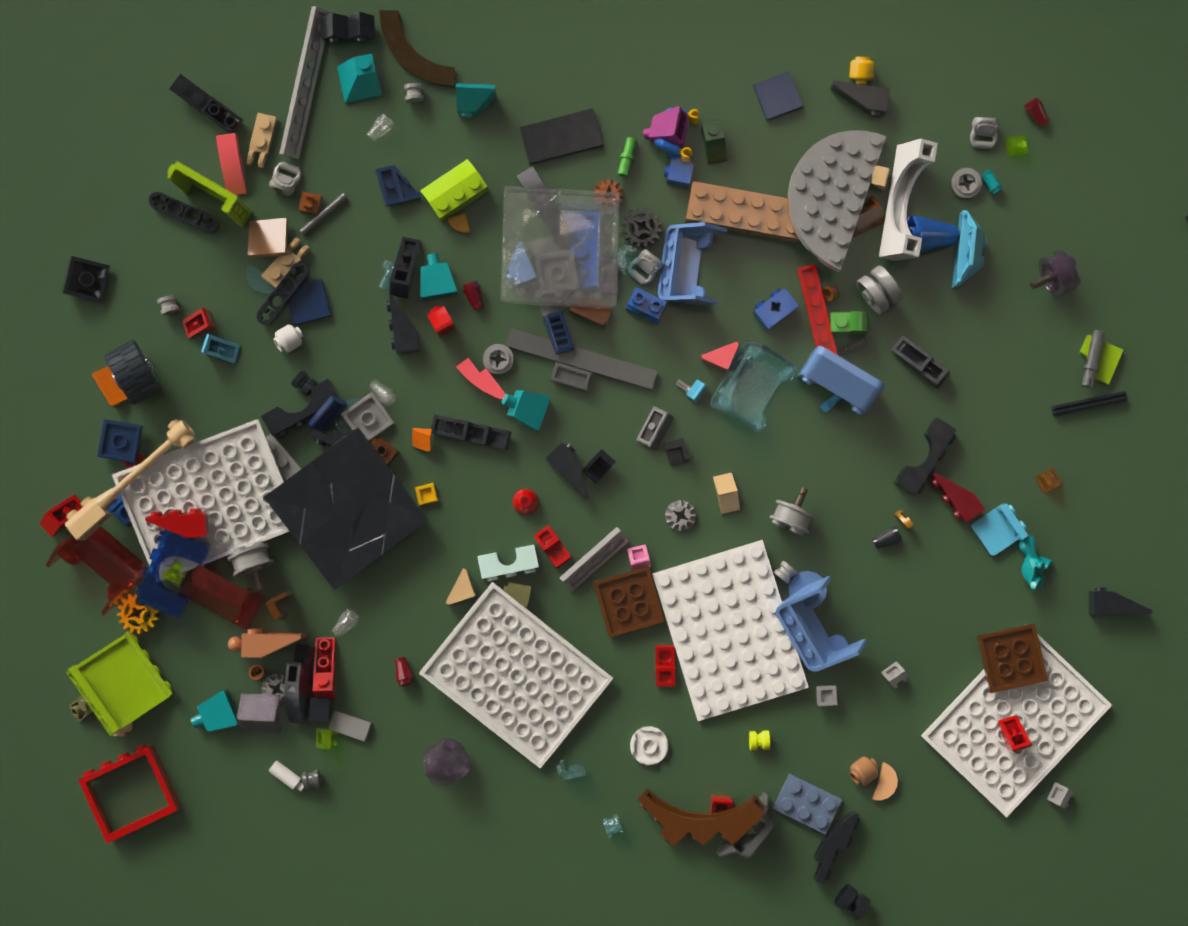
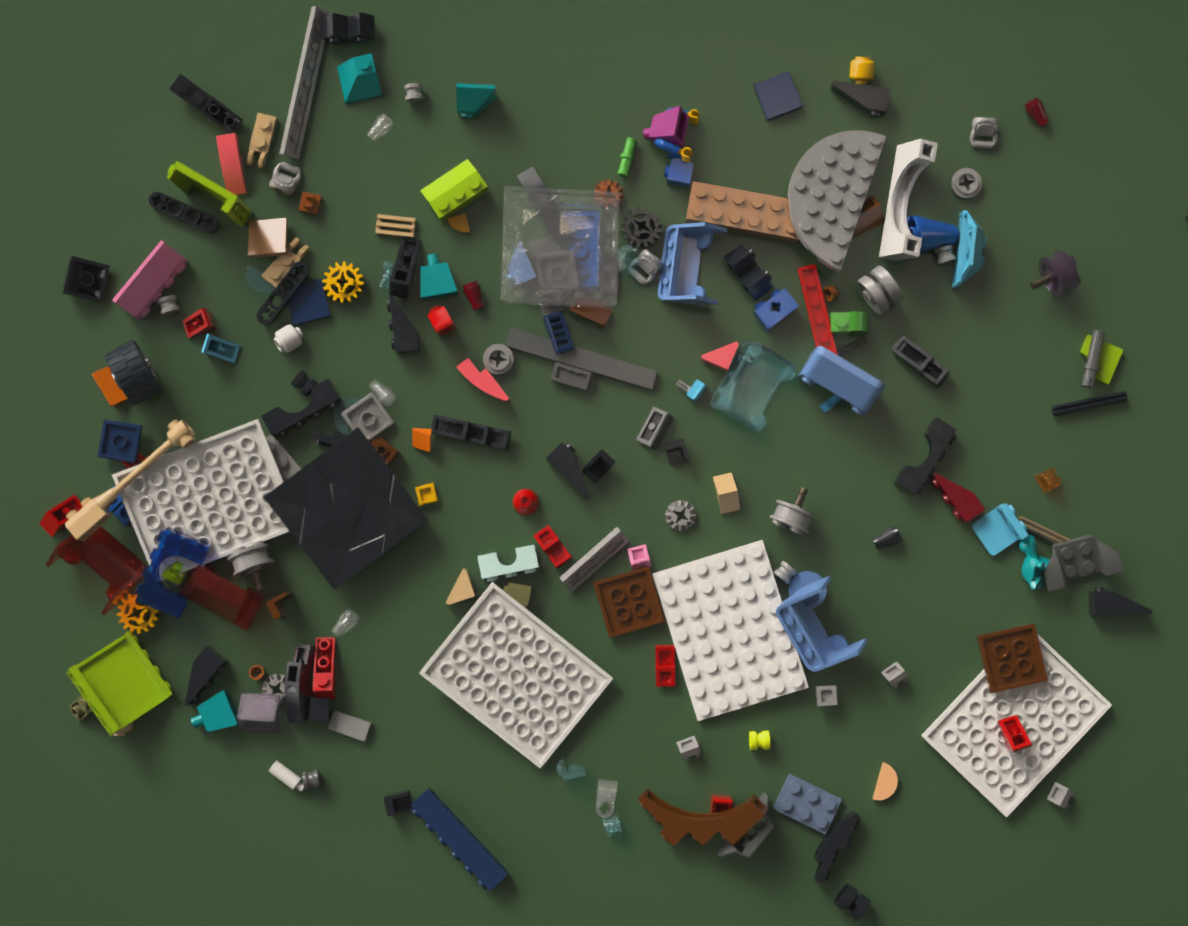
red window [78,744,182,843] -> none
red slope [145,508,209,538] -> none
nougat slope [228,628,307,658] -> none
dark grey bar [300,193,348,236] -> none
dark blue tile [308,396,348,432] -> none
clear neon green tile [316,727,338,749] -> none
dark blue wing [376,165,421,207] -> none
dark brown tile [379,10,455,87] -> none
dark red cone [394,657,415,687] -> none
wheel [424,738,470,786] -> none
teal torso [502,390,551,431] -> none
black tile [520,108,603,165] -> none
blue hips [625,287,667,324] -> none
white tile [630,726,668,765] -> none
dark green slope [701,119,727,165] -> none
medium nougat head [849,756,879,786] -> none
tan slope [871,166,890,191] -> none
pearl gold tile [894,510,914,529] -> none
teal pin [980,169,1003,195] -> none
clear neon green tile [1005,135,1028,157] -> none
none -> bright pink slope [112,240,188,320]
none -> black slope [184,646,227,707]
none -> yellow gear [322,261,365,304]
none -> tan tile [375,214,416,238]
none -> black panel [383,790,412,817]
none -> dark blue brick [411,787,508,891]
none -> clear piece [596,779,618,818]
none -> light grey tile [676,736,701,762]
none -> black brick [723,244,773,300]
none -> light grey wheel [934,244,956,265]
none -> dark tan axle [1018,516,1071,544]
none -> dark grey piece [1044,534,1123,591]

